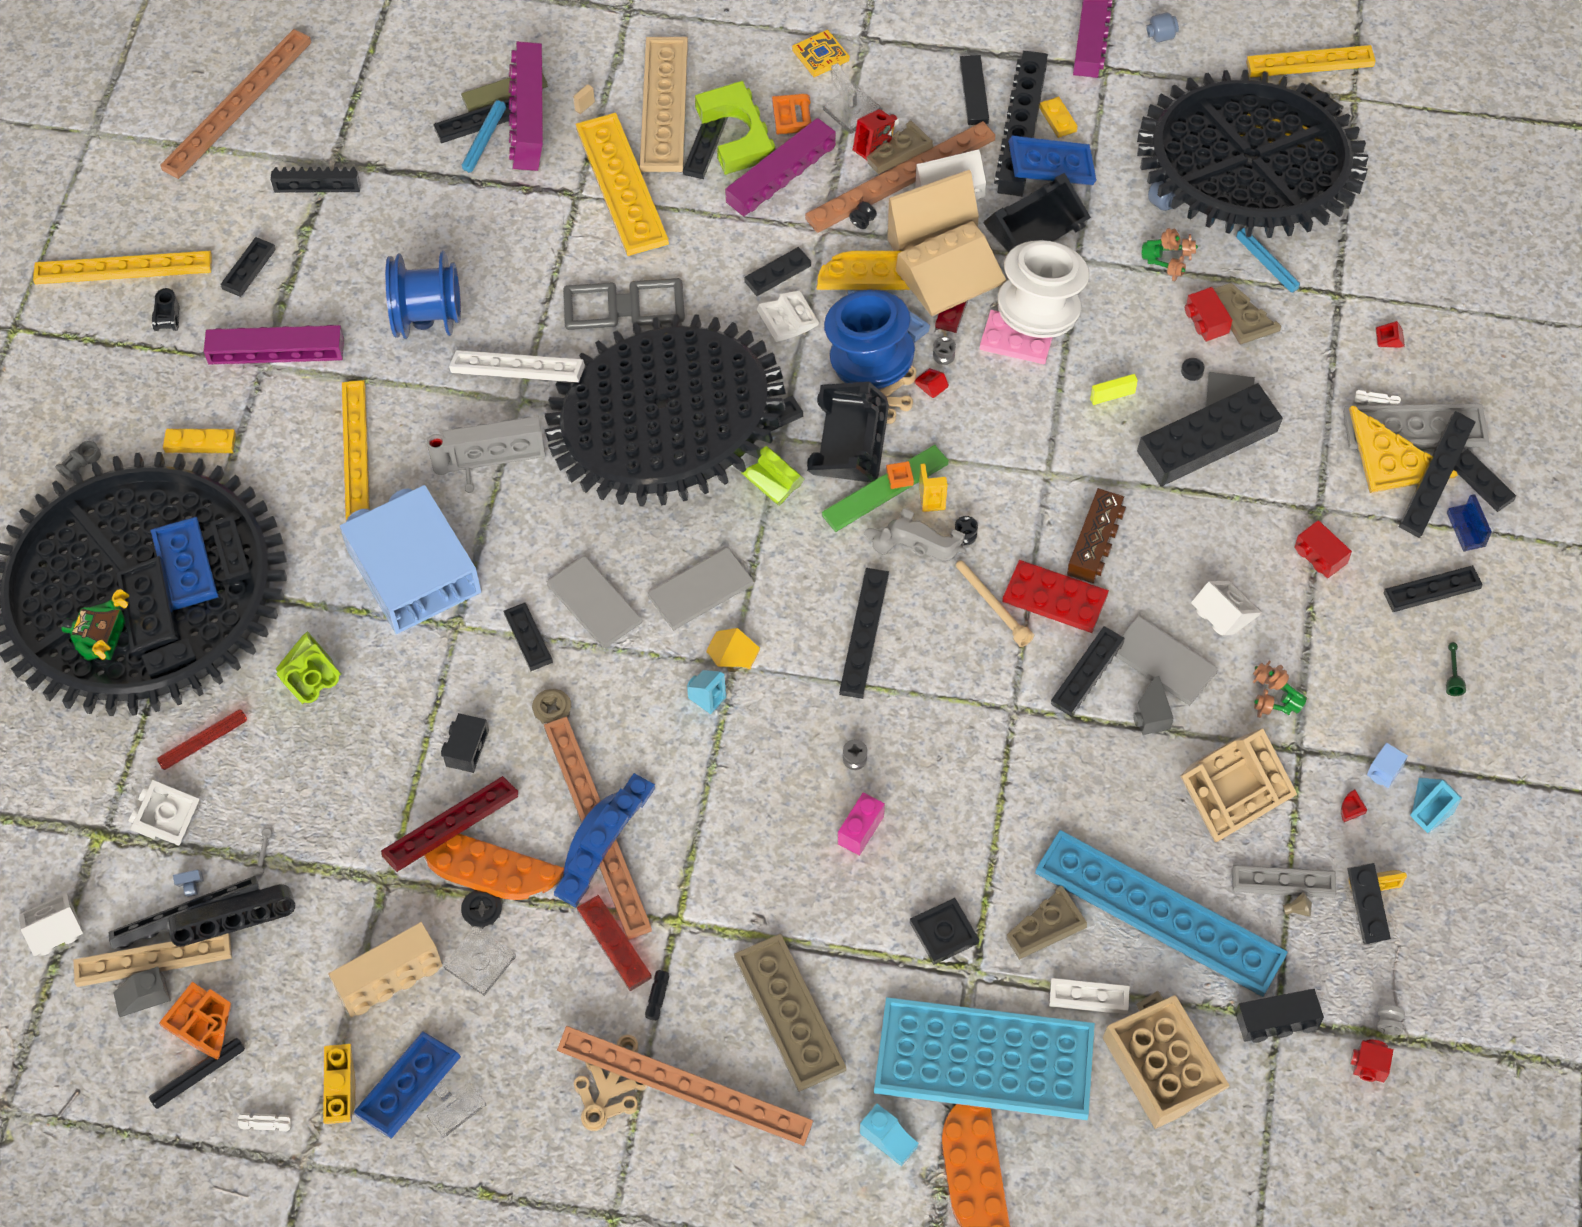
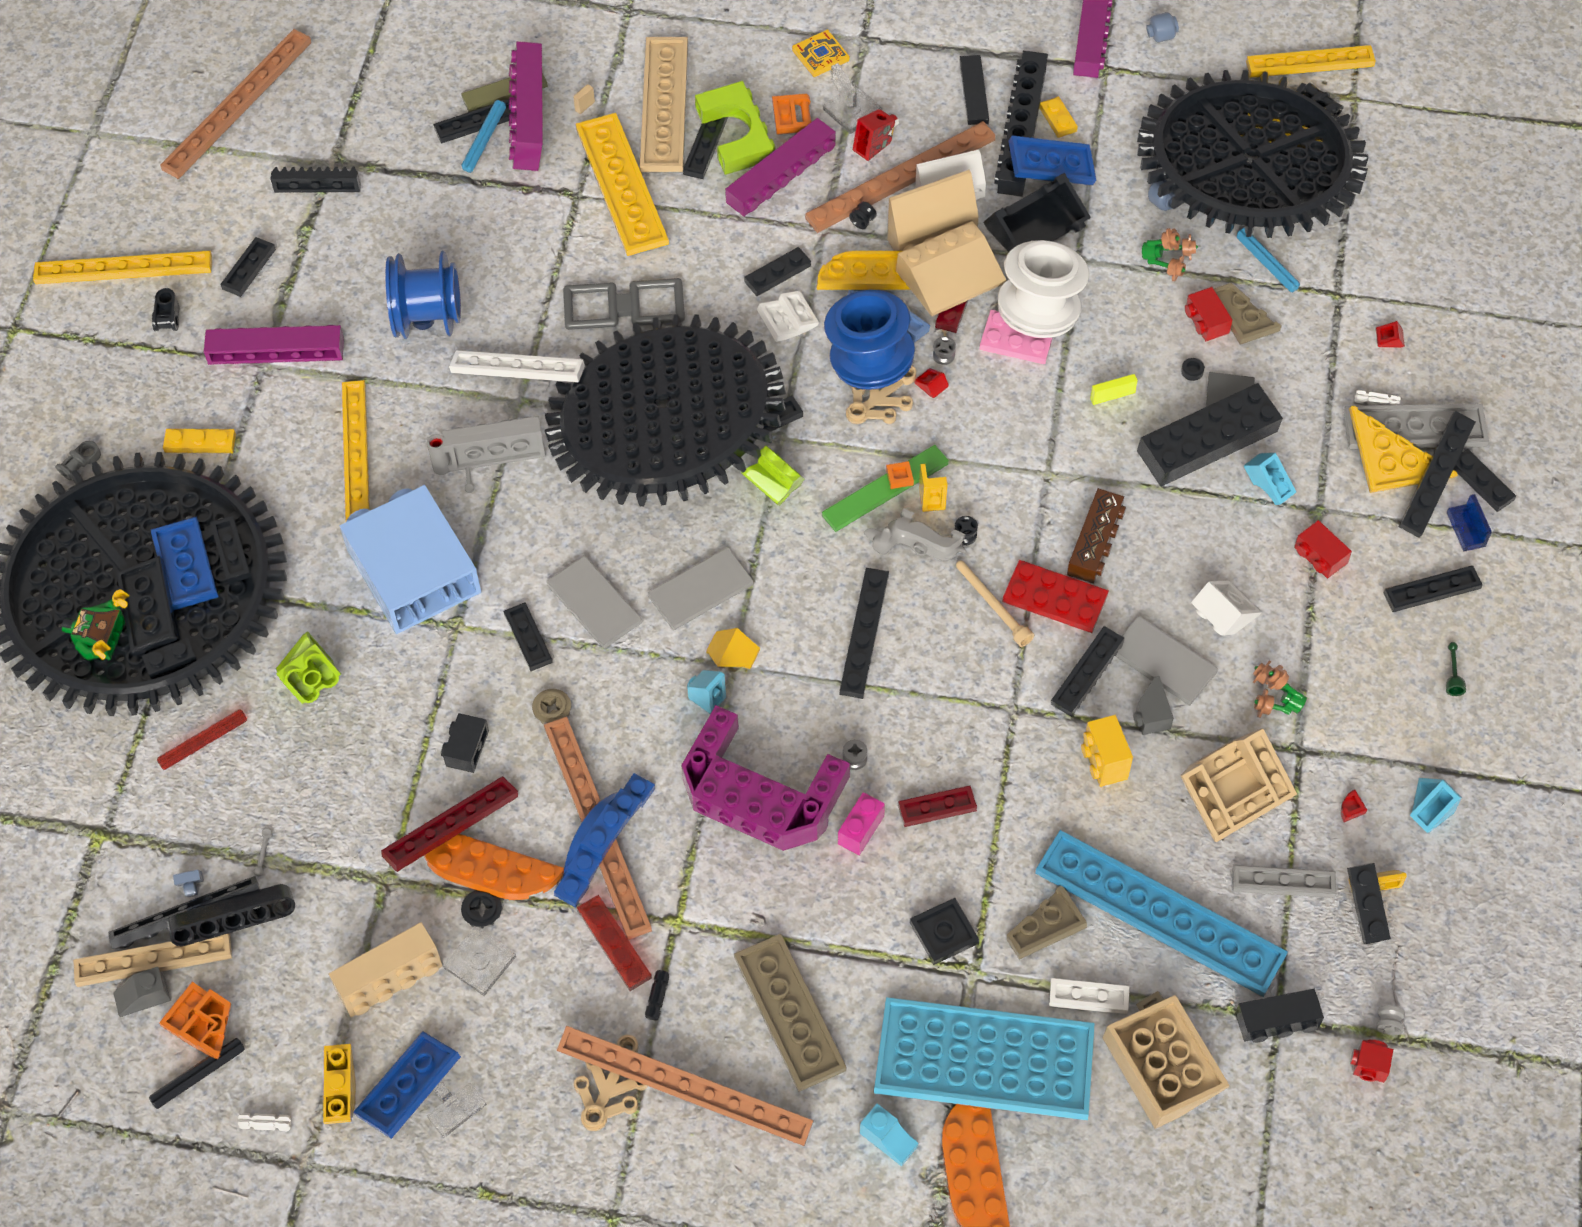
white slope [19,892,83,956] -> none
white plate [129,780,199,845] -> none
black windscreen [807,381,889,482] -> none
dark tan wing [867,120,933,174] -> none
dark tan rock [1283,892,1312,917] -> none
light blue brick [1367,743,1408,788] -> none
none -> magenta wedge [681,705,850,851]
none -> dark red plate [898,785,977,827]
none -> yellow brick [1081,714,1133,787]
none -> medium azure arch [1244,453,1296,505]

